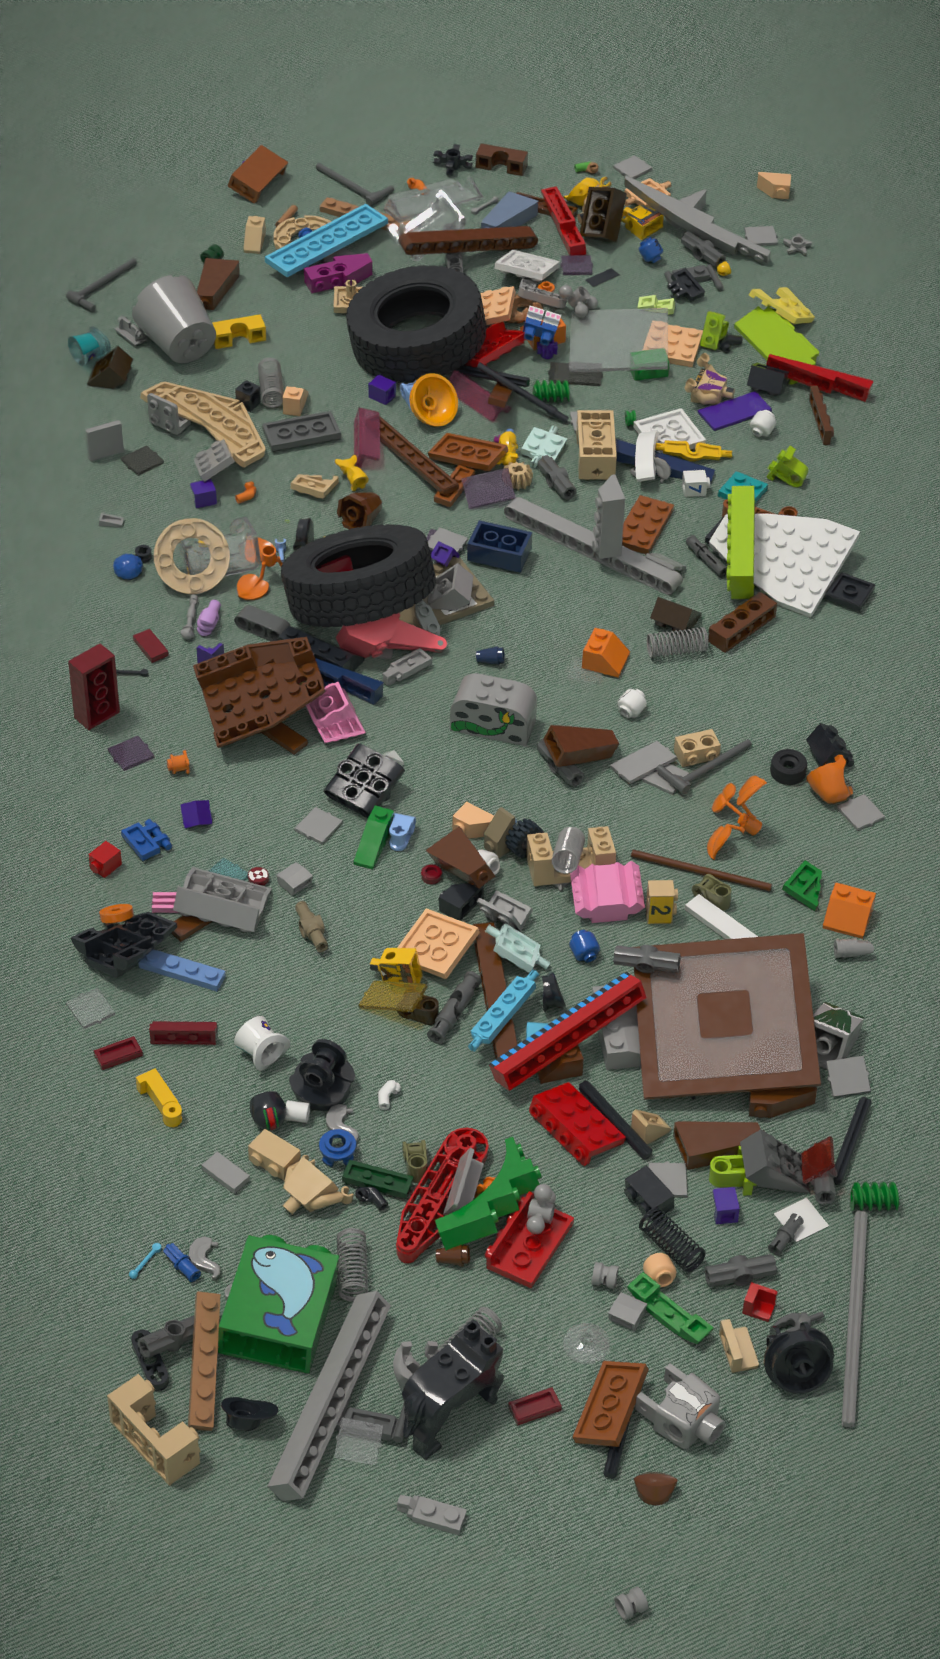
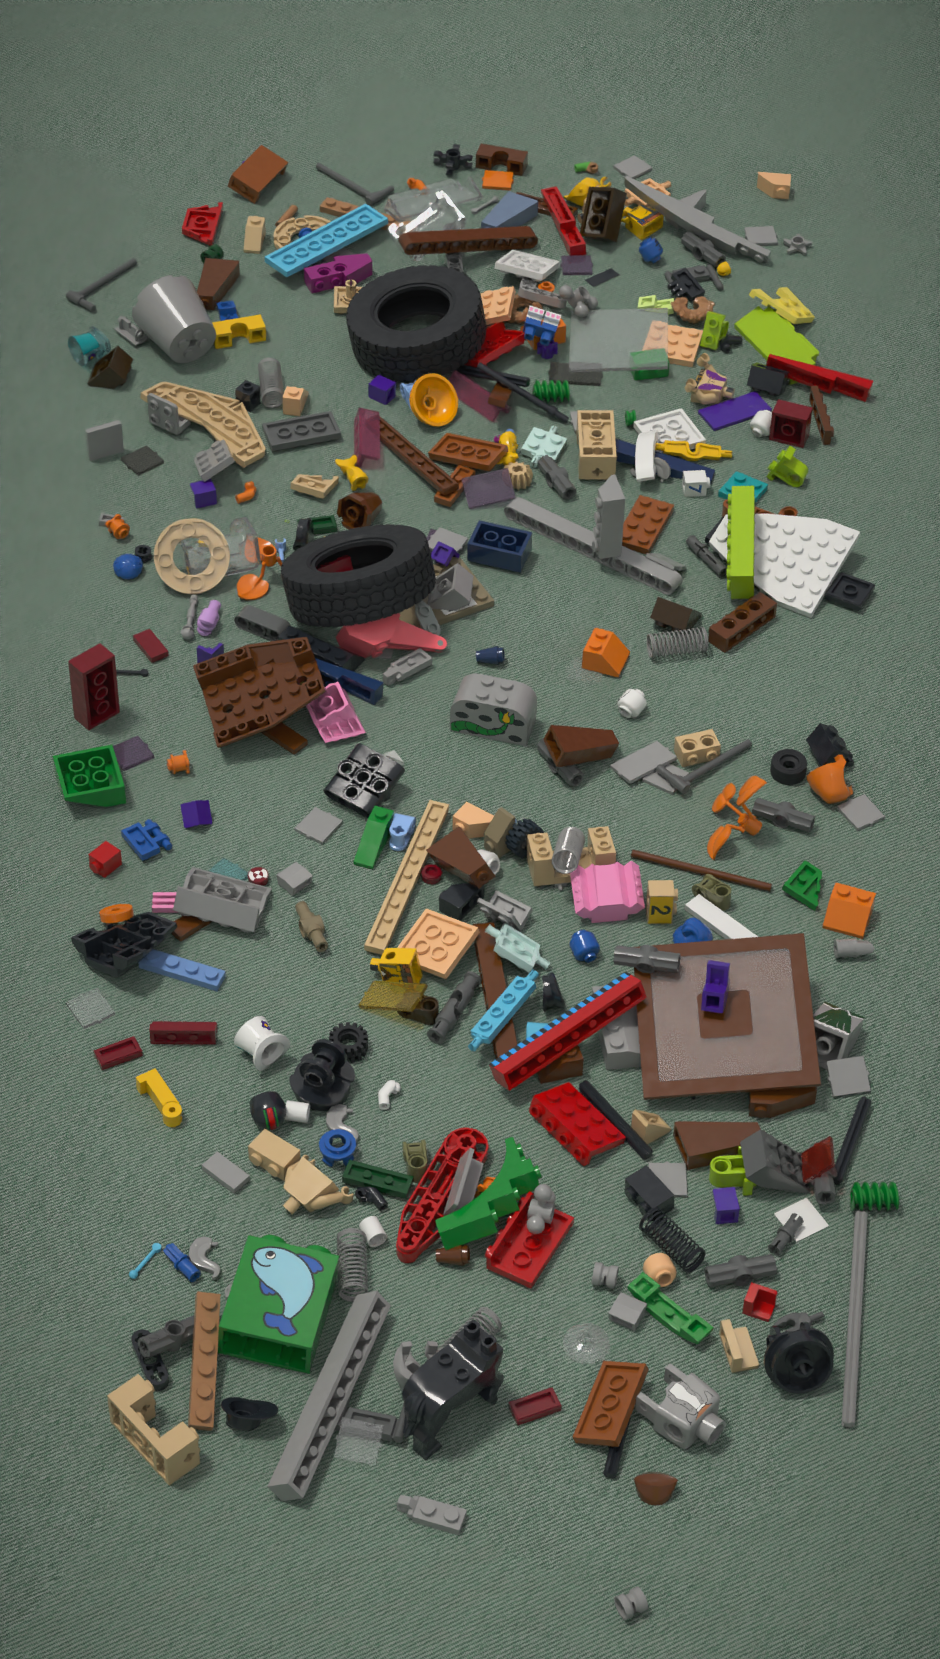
none -> green slope [53,745,126,807]
none -> orange brick [105,514,130,539]
none -> red wing [182,202,223,246]
none -> blue slope [216,301,238,321]
none -> dark green tile [297,515,337,535]
none -> black tyre [329,1022,368,1063]
none -> white beam [359,1216,387,1247]
none -> tan plate [364,800,449,955]
none -> orange piece [482,170,514,191]
none -> medium nougat piece [671,296,715,324]
none -> blue hair [673,917,713,944]
none -> dark purple brick [701,960,730,1013]
none -> dark grey piece [752,798,816,832]
none -> dark red brick [769,399,813,448]

